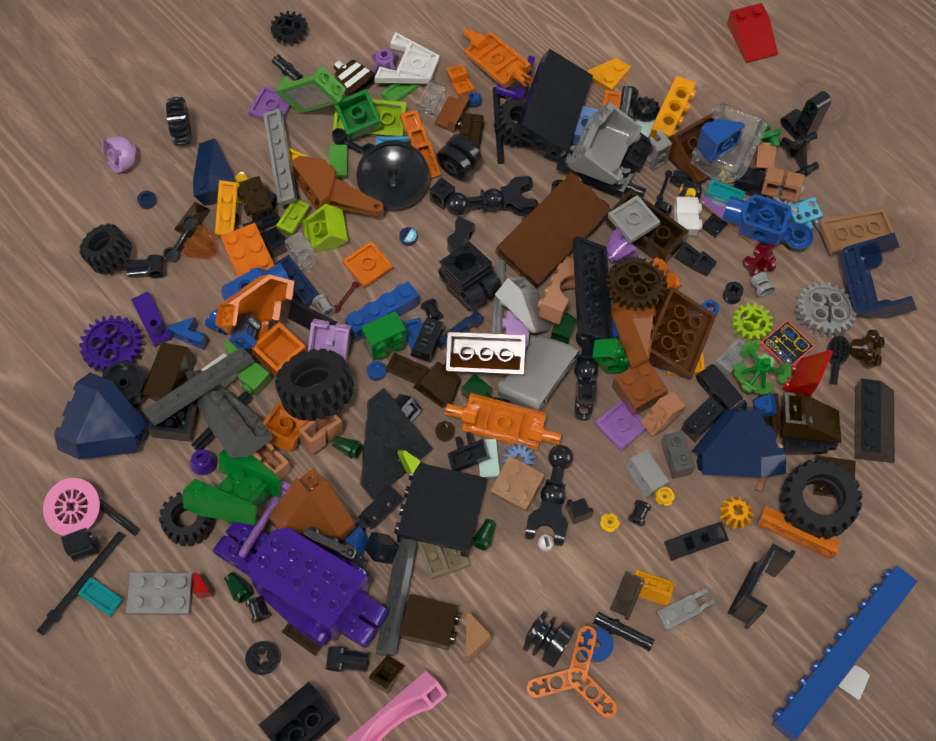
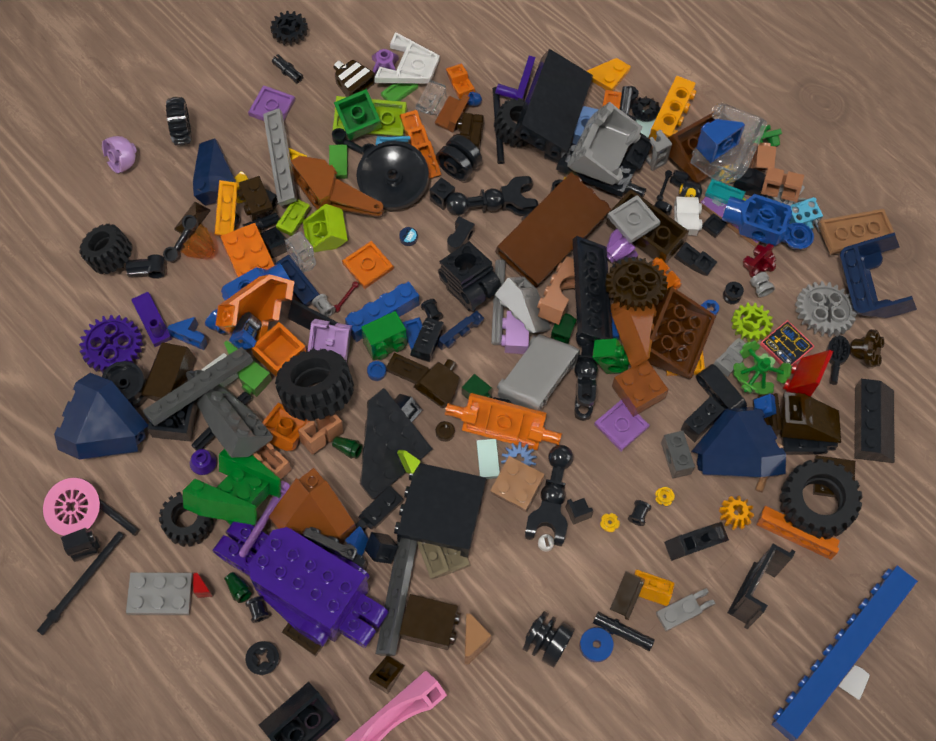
teal tile [78,577,124,618] -> none
dark blue tile [137,191,157,209] -> none
bright green panel [275,66,346,114] -> none
black piece [325,647,369,672] -> none
slope [446,332,527,374] -> none
black hinge [447,432,490,471] -> none
orange plate [462,27,532,89] -> none
dark green cone [473,519,496,551] -> none
orange piece [527,626,617,718] -> none
light grey hinge [625,450,669,499] -> none
nougat piece [641,392,686,436] -> none
red slope [727,3,778,63] -> none
black beam [780,91,831,141] -> none
black axle [780,131,819,176] -> none

